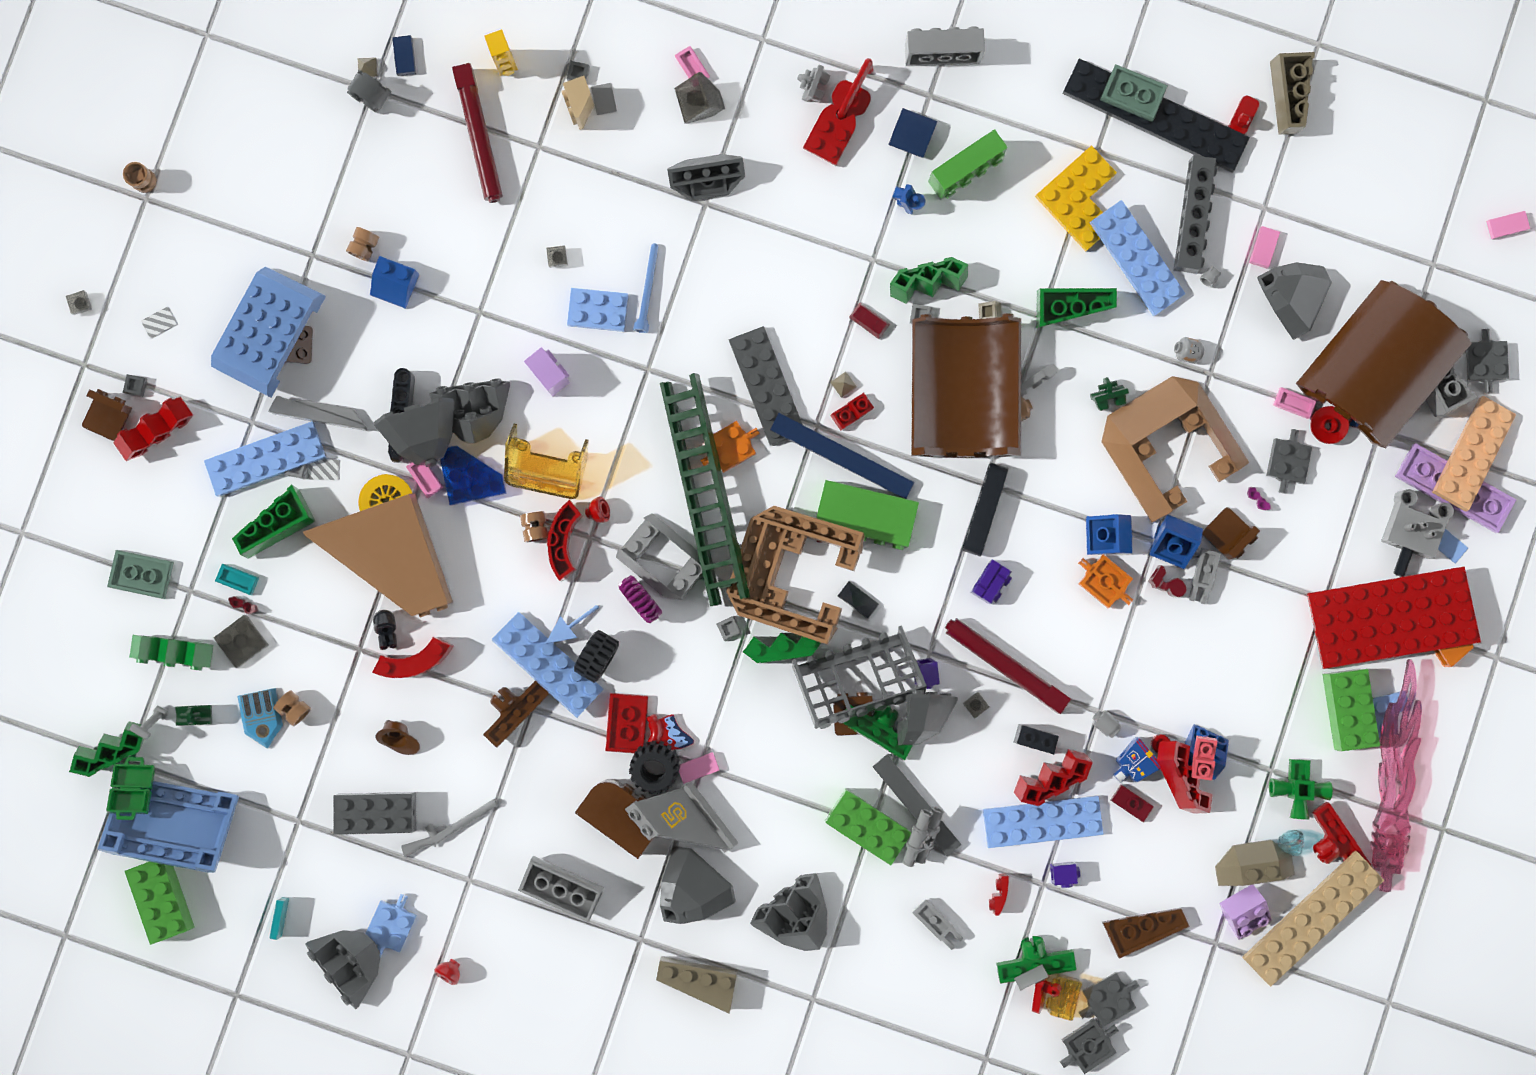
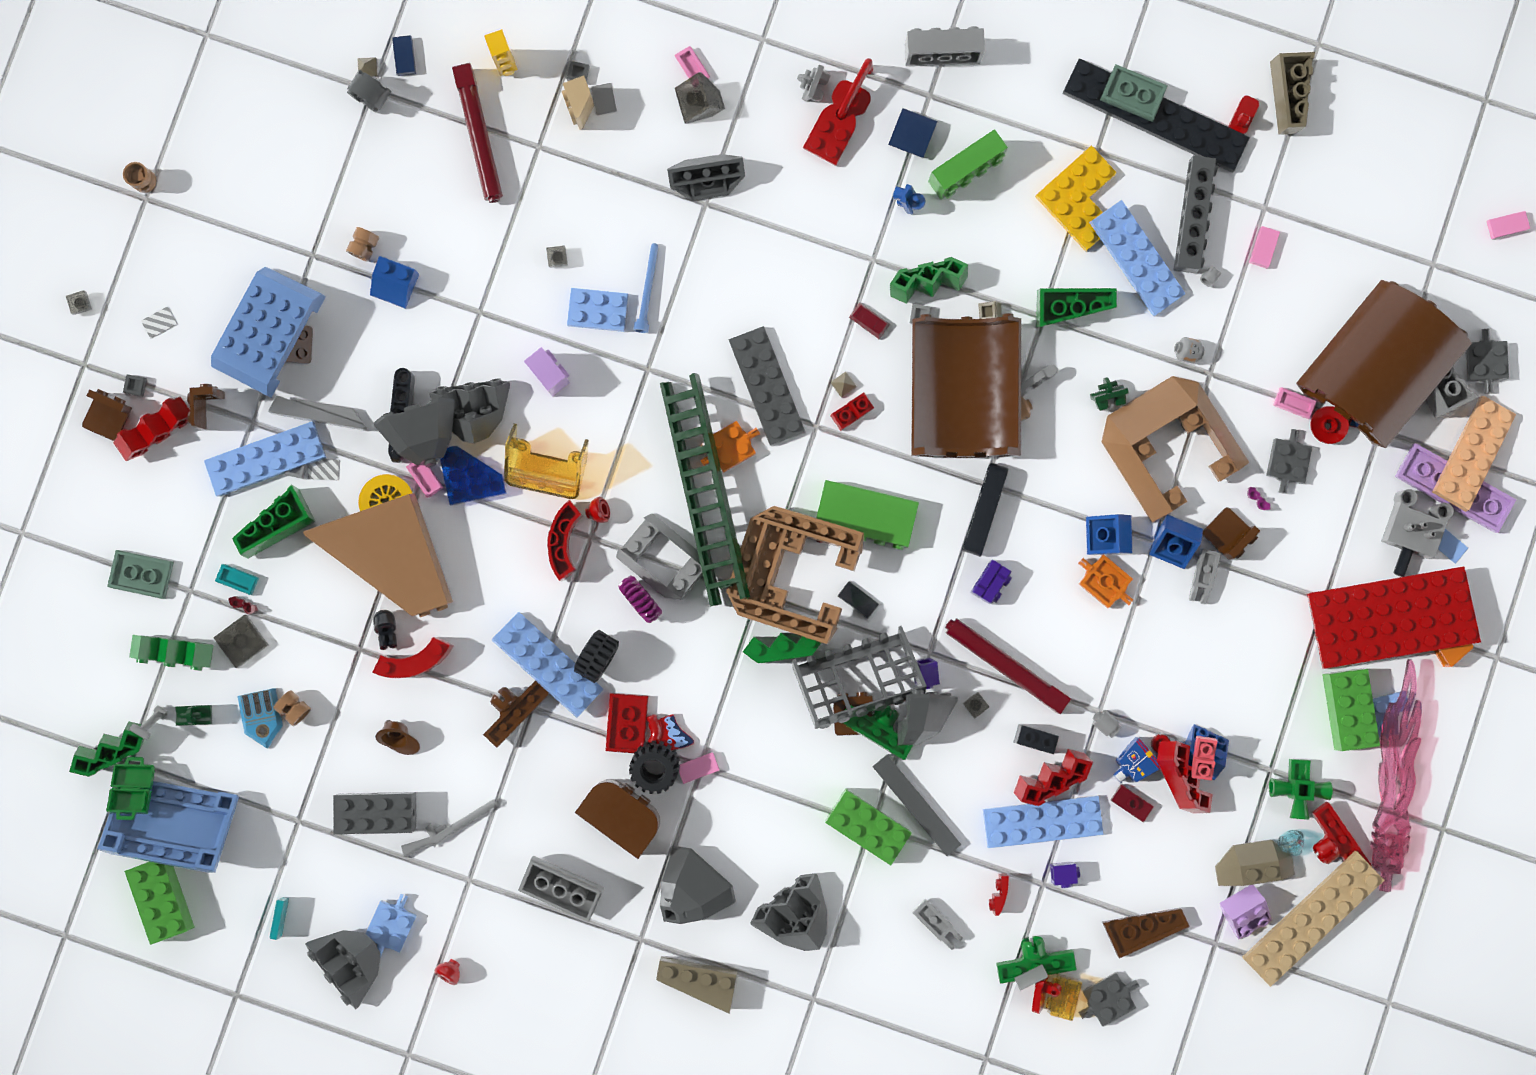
medium nougat wheel [520,511,548,542] -> none
light blue piece [545,605,599,644] -> none
light grey piece [625,781,739,853] -> none
light grey tile [716,616,741,641] -> none
dark blue tile [770,413,915,499] -> none
light grey pin [902,807,944,867] -> none
dark grey plate [1059,1018,1119,1075] -> none
dark red leg [1147,565,1187,597] -> none
dark grey brick [1257,262,1332,340] -> none
none -> reddish brown bracket [187,384,225,430]

